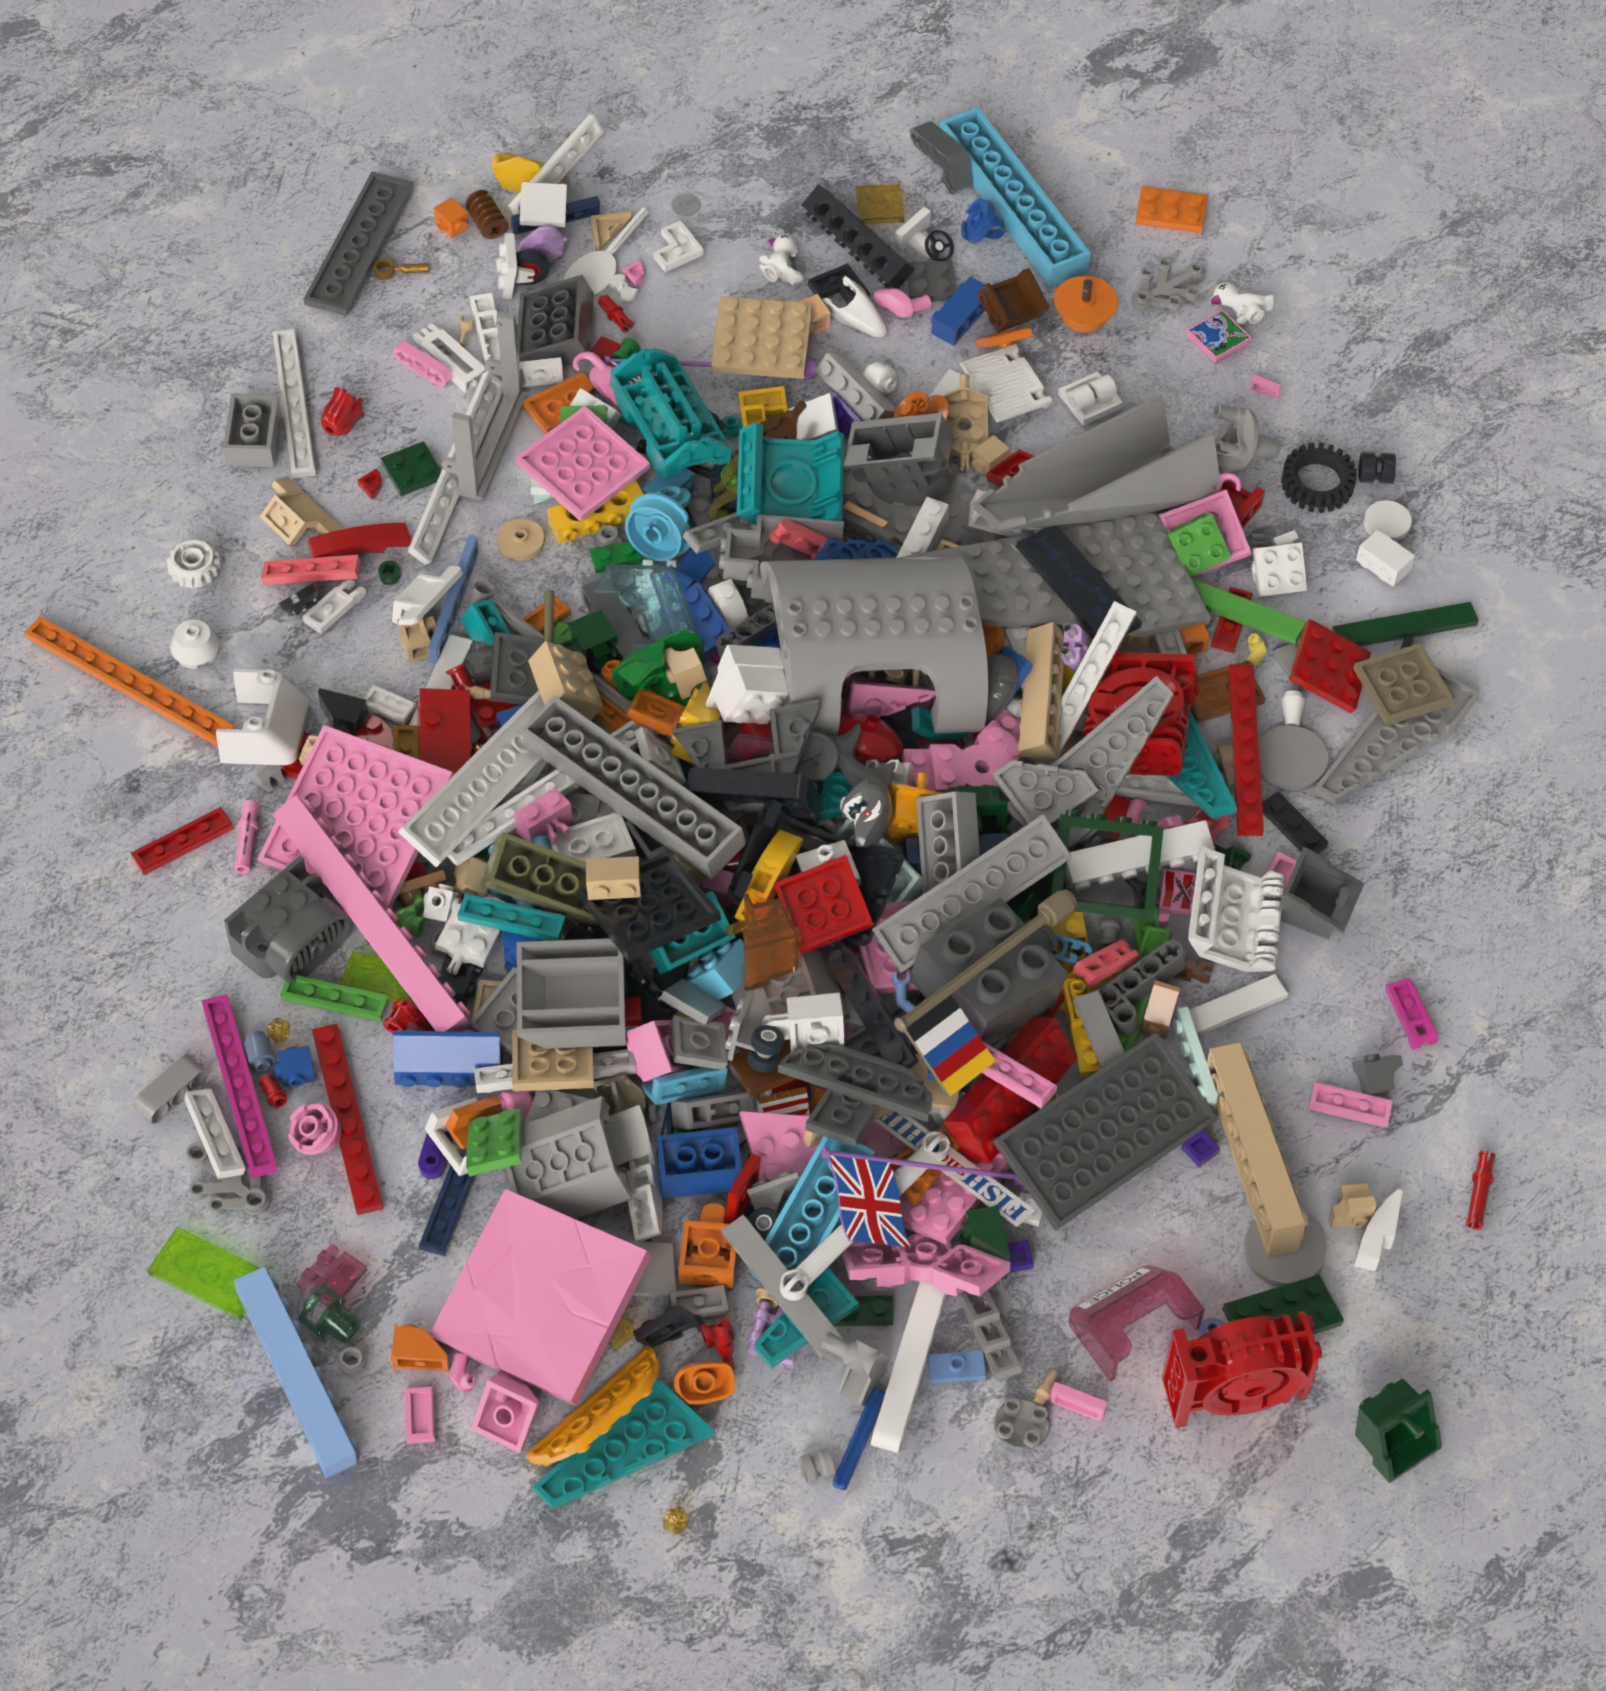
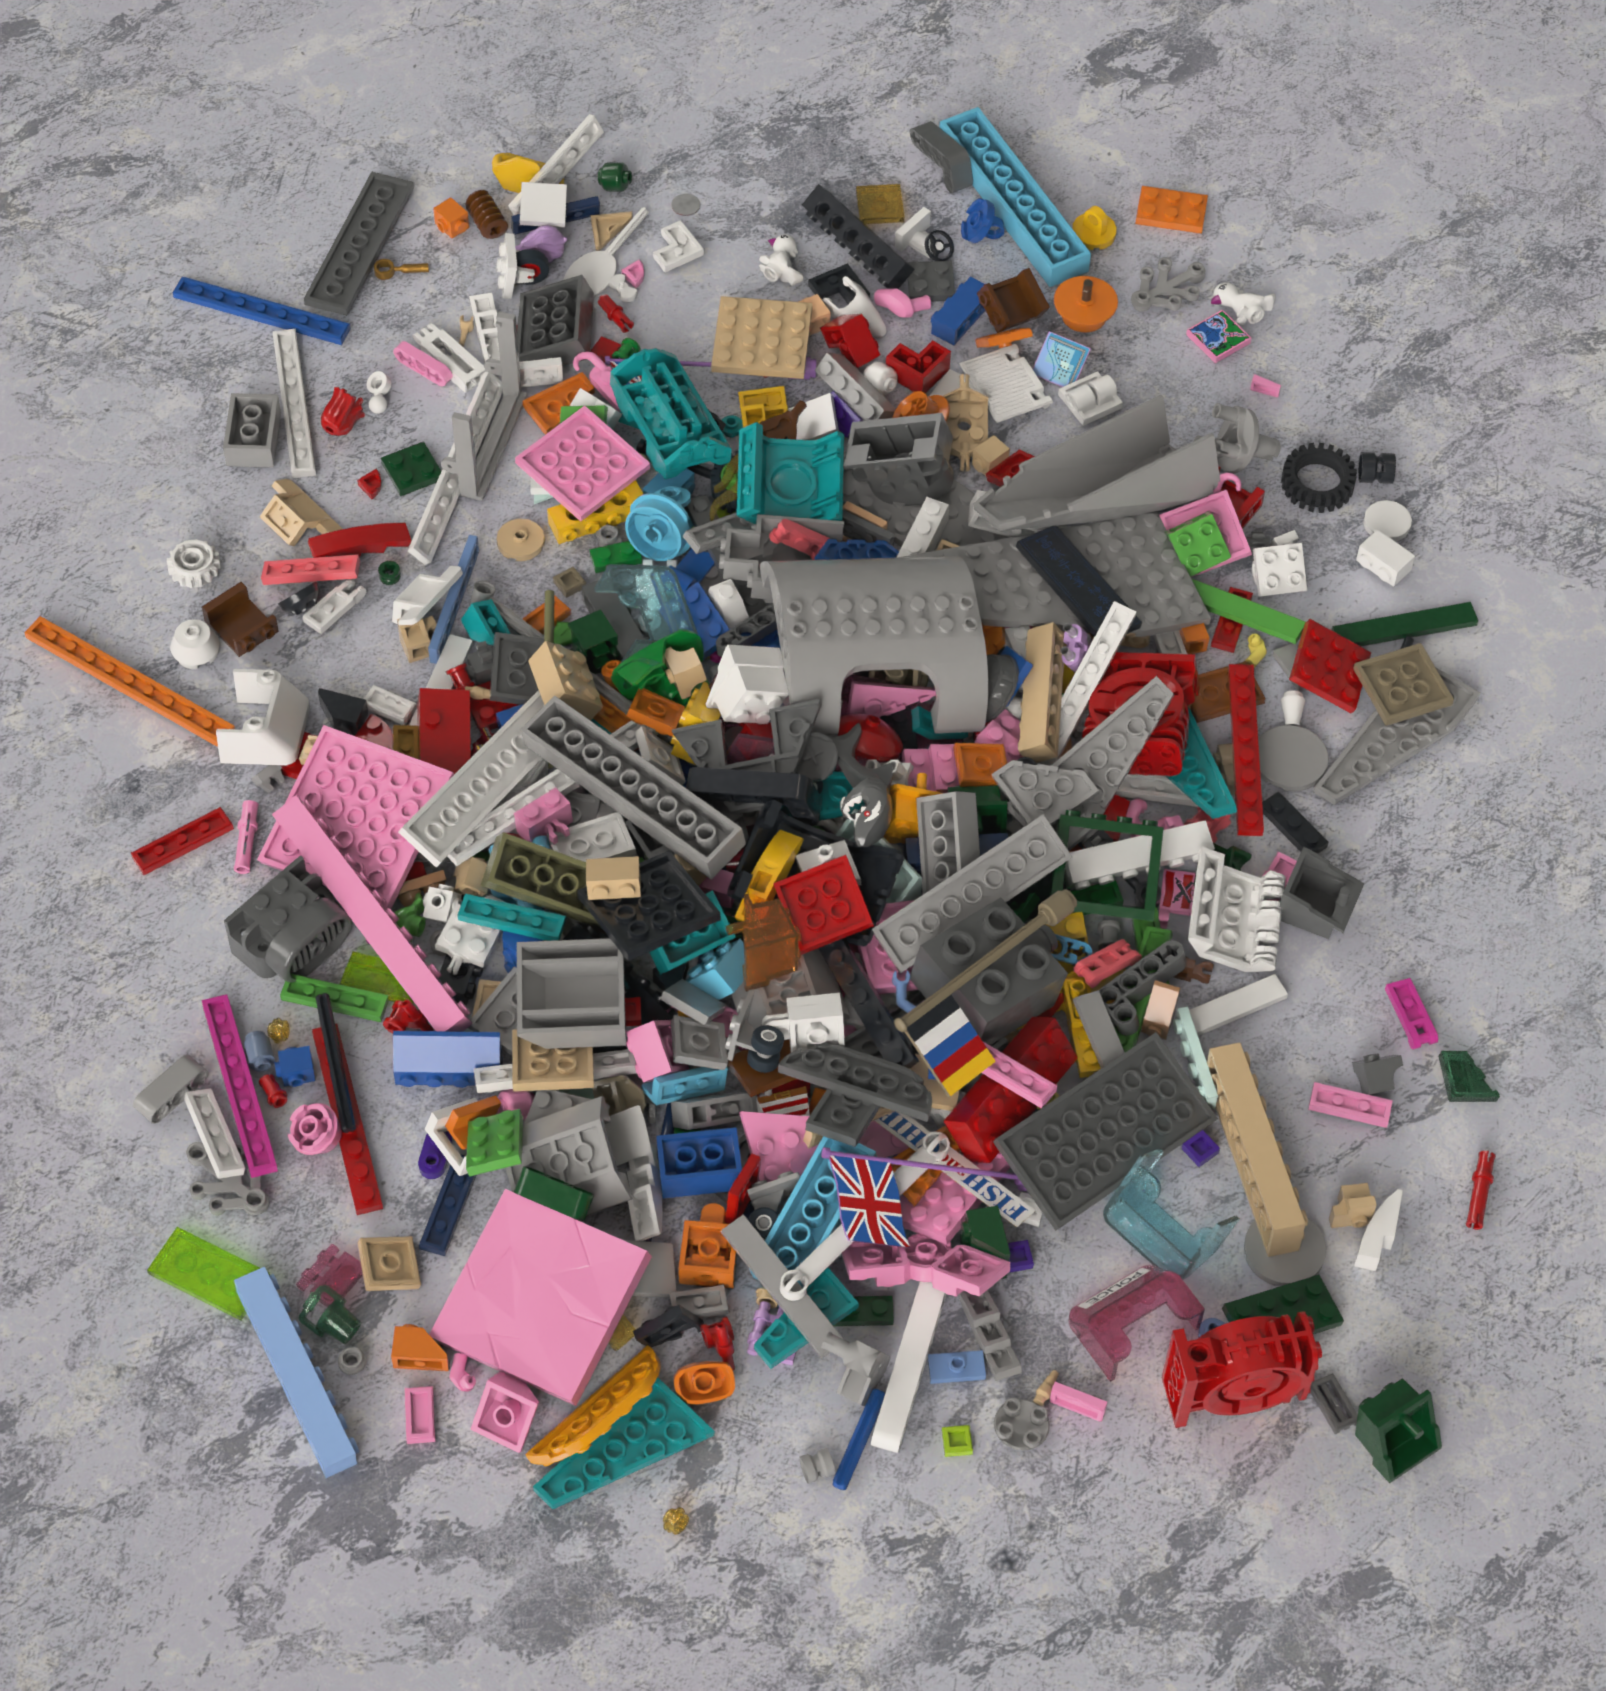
none -> blue tile [172,276,351,345]
none -> reddish brown panel [202,582,279,657]
none -> black axle [316,993,356,1133]
none -> tan tile [357,1236,421,1291]
none -> white plate [367,371,391,414]
none -> dark green beam [514,1166,594,1221]
none -> dark tan tile [553,567,586,598]
none -> dark green head [597,162,632,192]
none -> red brick [820,313,881,368]
none -> red brick [886,340,951,394]
none -> lime tile [941,1425,973,1457]
none -> orange tile [953,743,1007,788]
none -> piece [1033,331,1091,387]
none -> green plate [1070,880,1124,916]
none -> yellow tile [1072,206,1117,250]
none -> clear light blue windscreen [1103,1148,1240,1282]
none -> flat silver tile [1310,1373,1358,1434]
none -> clear green wing [1438,1051,1500,1102]

